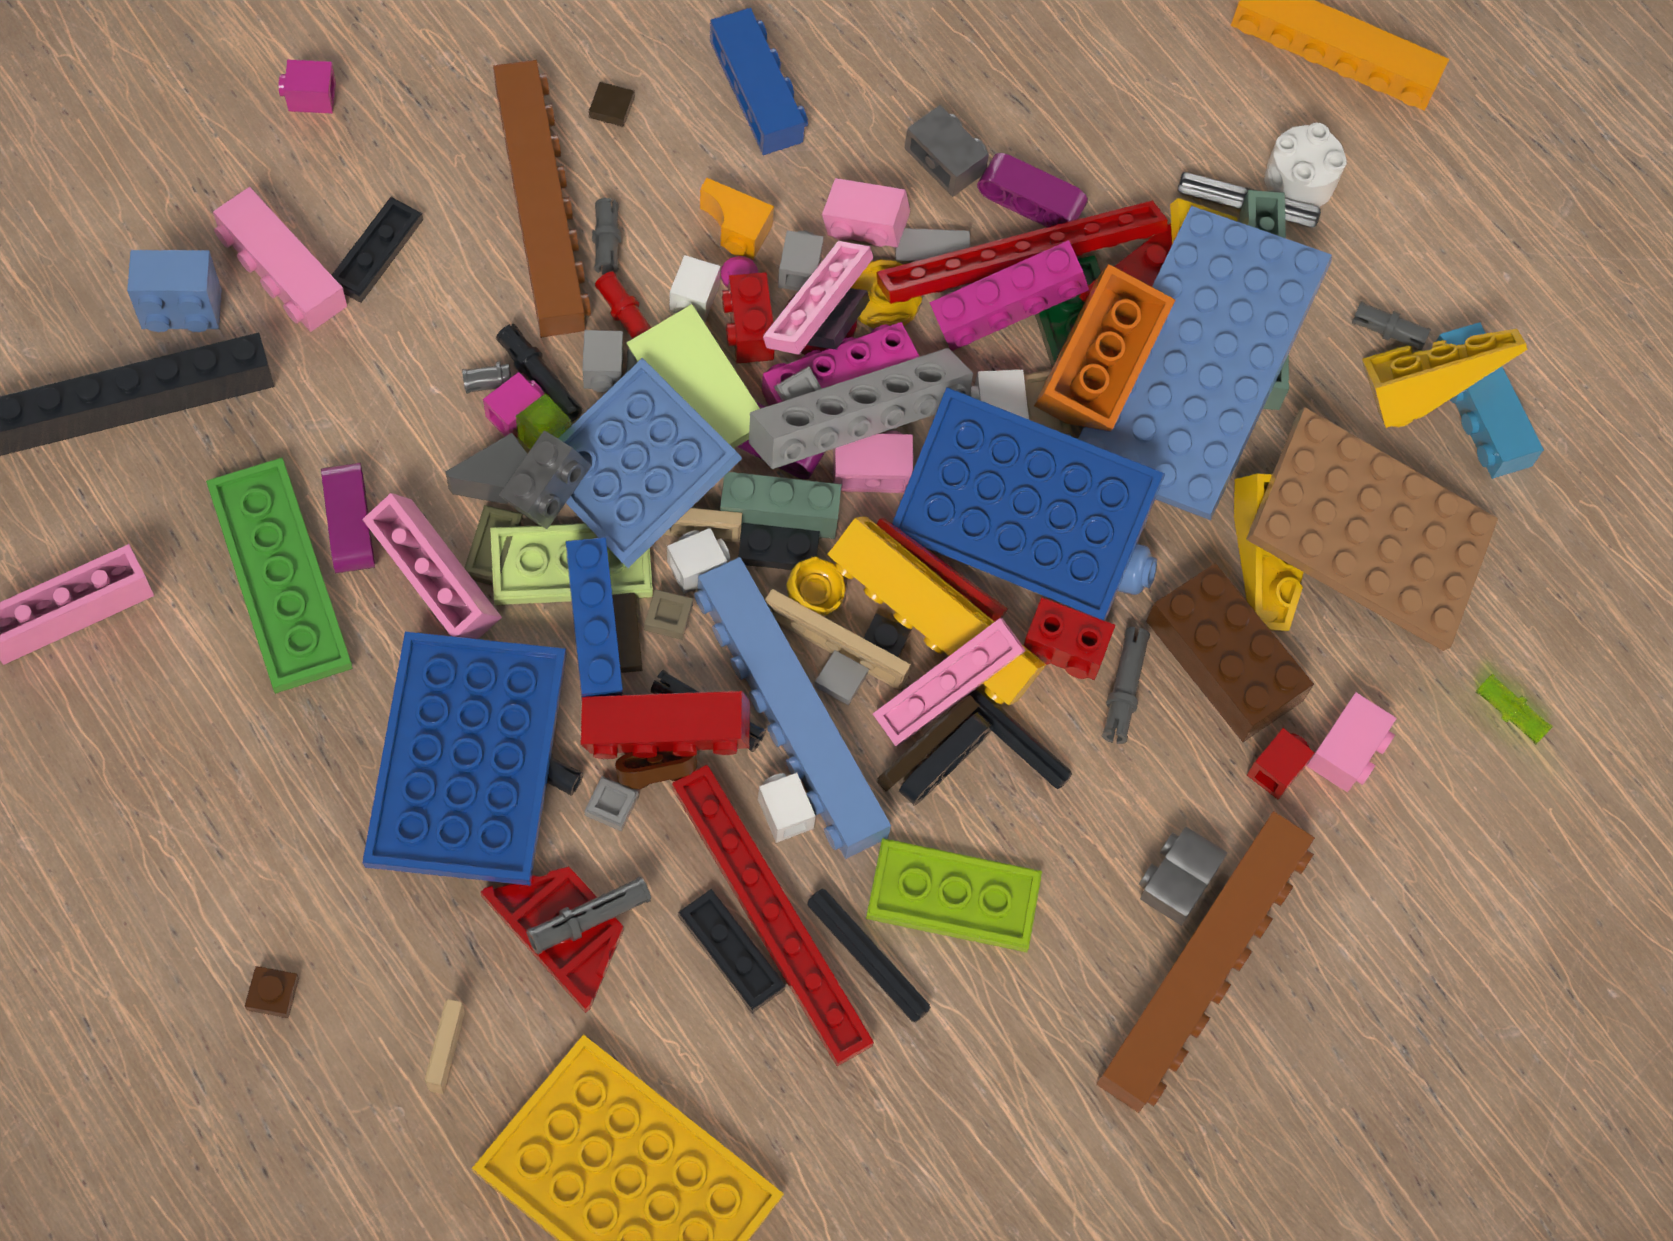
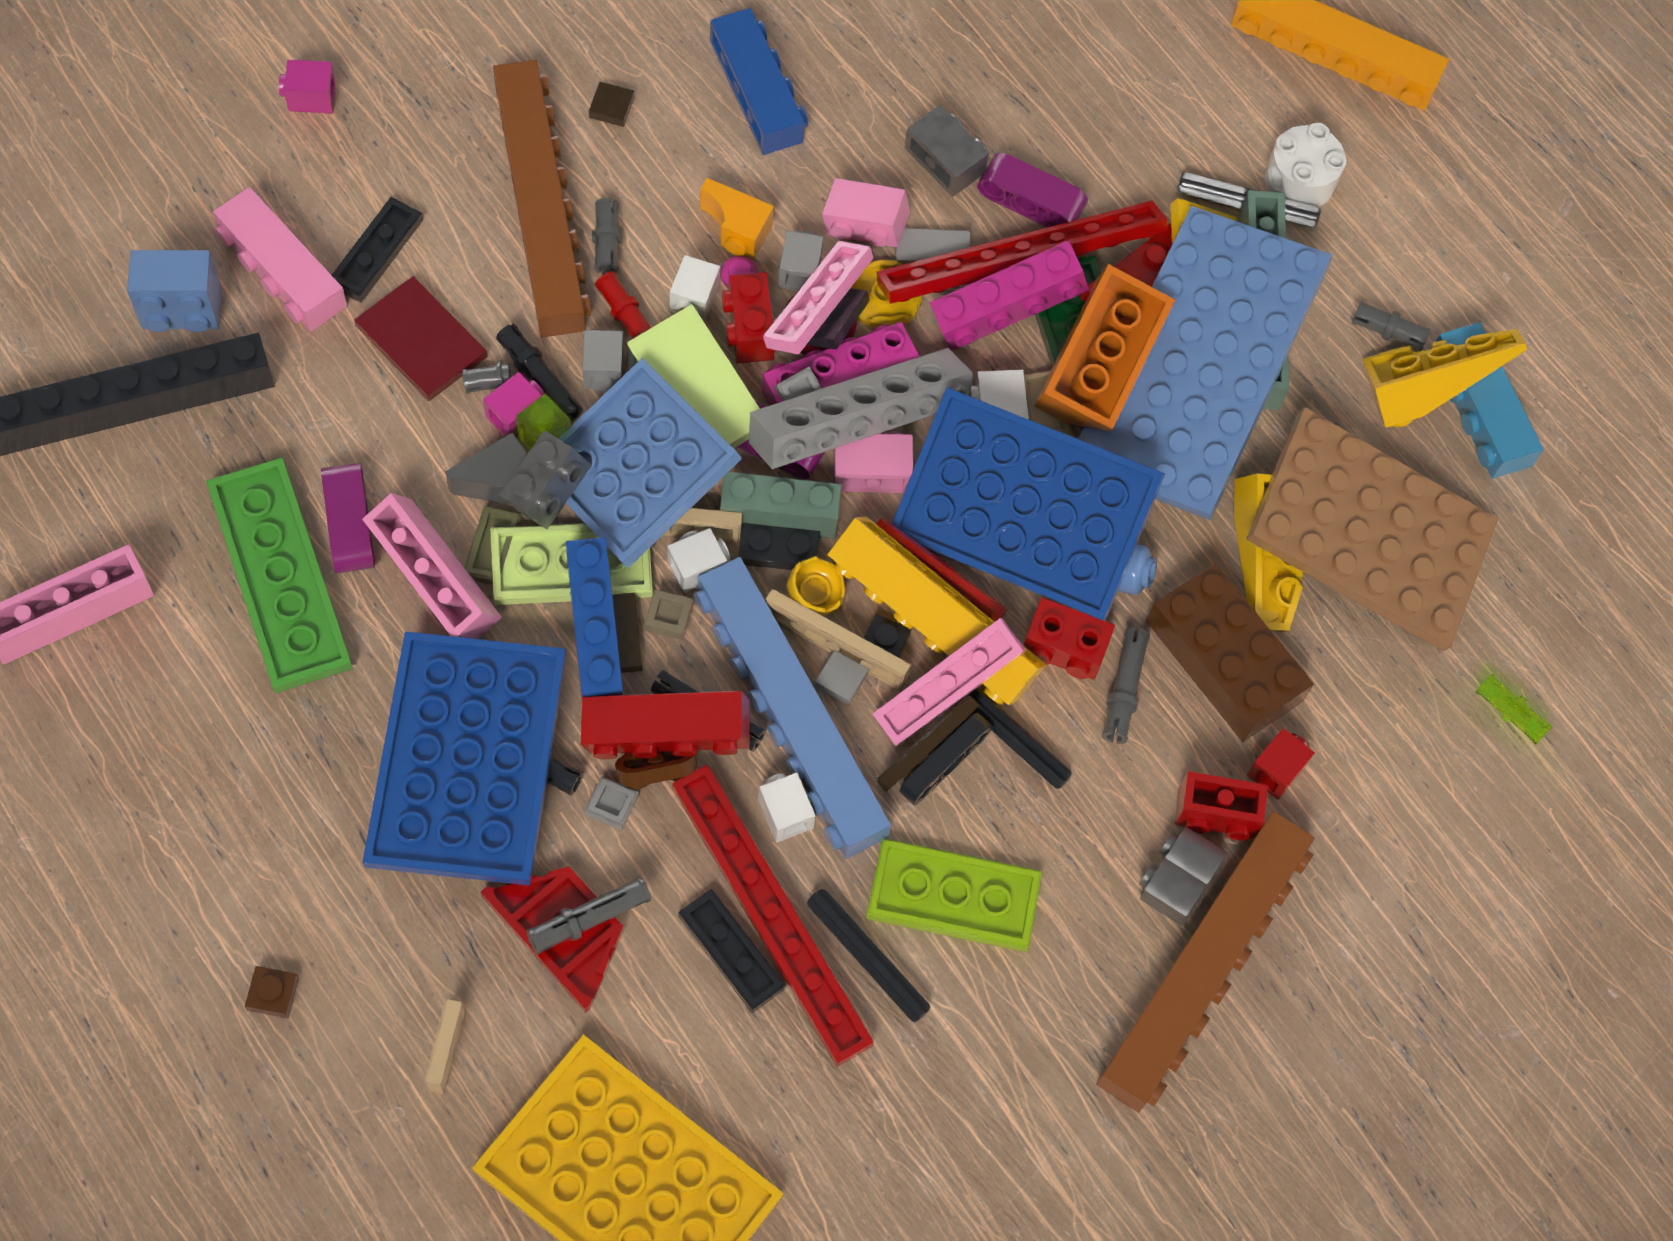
bright pink brick [1307,692,1397,793] -> none
none -> dark red tile [354,276,488,402]
none -> red brick [1175,771,1268,841]

